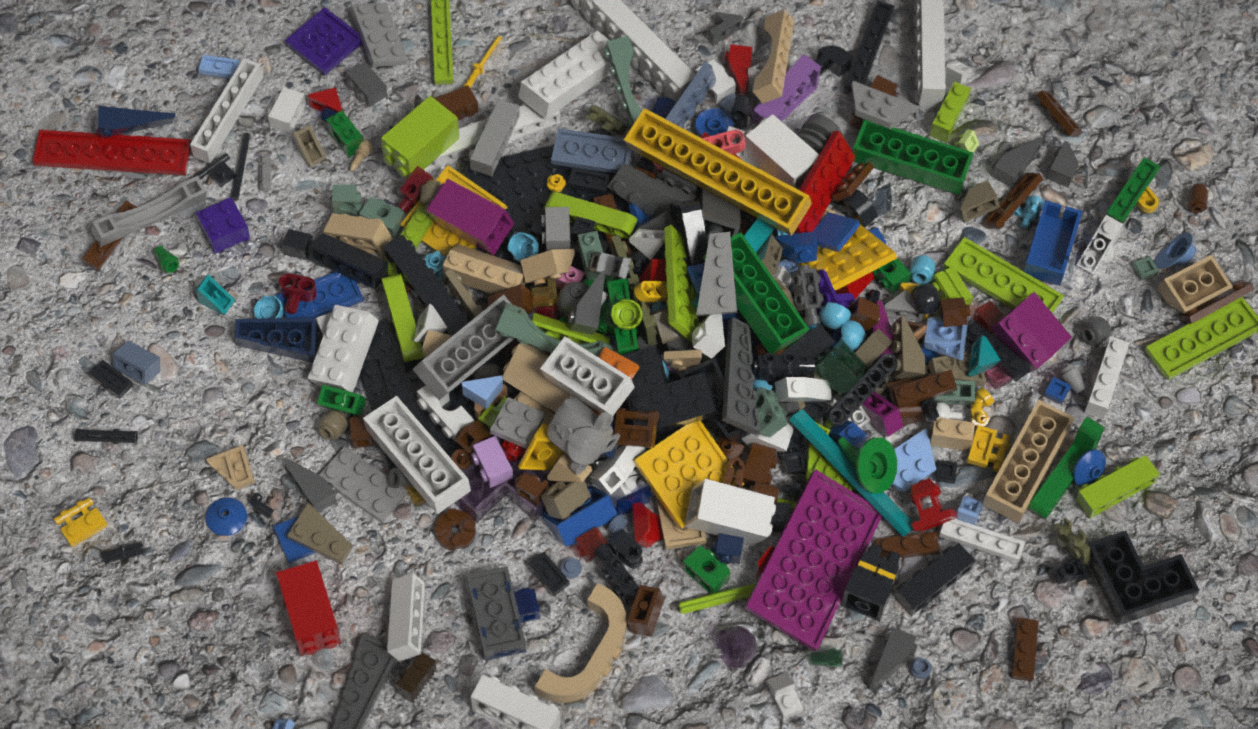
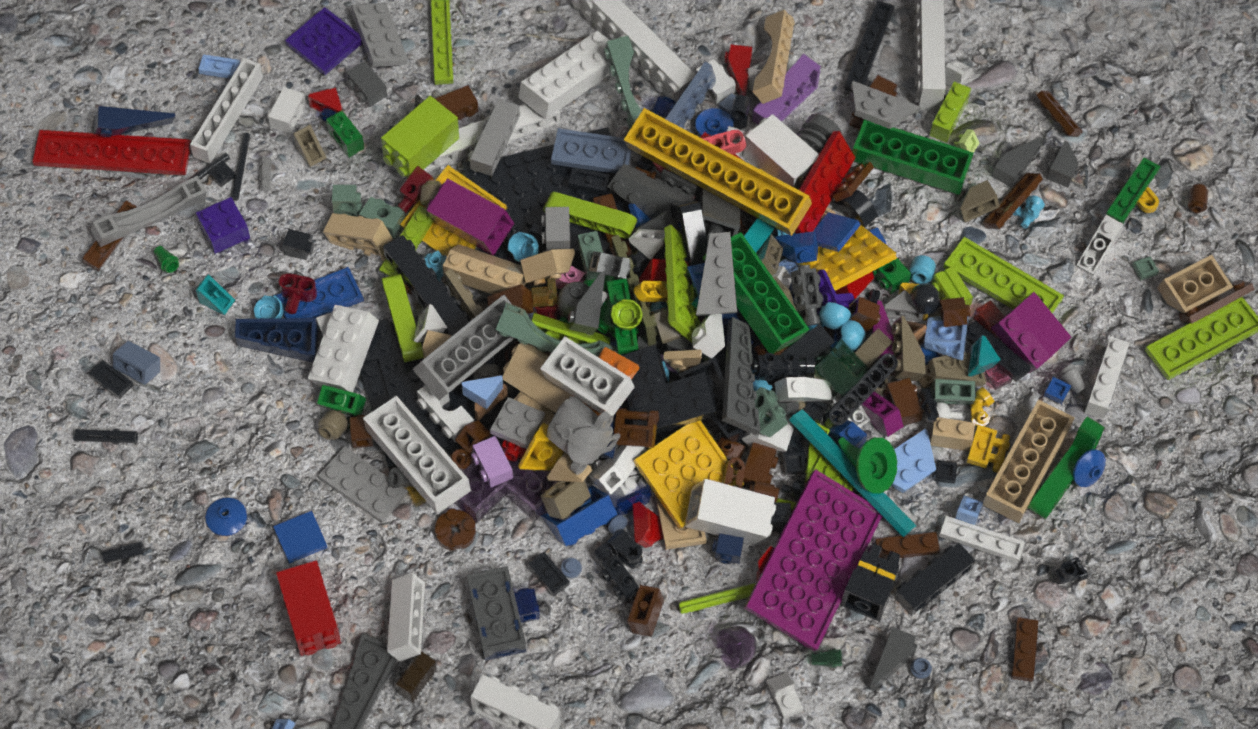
yellow plate [53,497,108,547] -> none
tan wing [206,445,255,490] -> none
black arm [249,492,274,519] -> none
dark grey slope [282,457,337,512] -> none
dark tan wing [287,503,353,565] -> none
black brick [309,233,388,289] -> none
tan bar [350,140,373,171] -> none
yellow sword [463,36,502,89] -> none
lime plate [478,397,507,430] -> none
reddish brown brick [515,473,549,506] -> none
tan arch [535,583,627,703] -> none
yellow plate [547,174,566,192] -> none
black plate [571,216,596,238] -> none
clear red brick [574,527,608,563] -> none
olive plate [586,105,628,133] -> none
green brick [683,545,731,594] -> none
dark grey slope [708,12,743,46] -> none
black brick [814,45,853,77] -> none
reddish brown plate [893,370,958,408] -> none
red tile [910,478,958,532] -> none
blue piece [1024,200,1083,286] -> none
olive plate [1055,517,1091,564] -> none
lime brick [1075,455,1160,519] -> none
dark grey head [1081,317,1111,345] -> none
black brick [1087,530,1200,625] -> none
medium blue piece [1155,232,1197,269] -> none

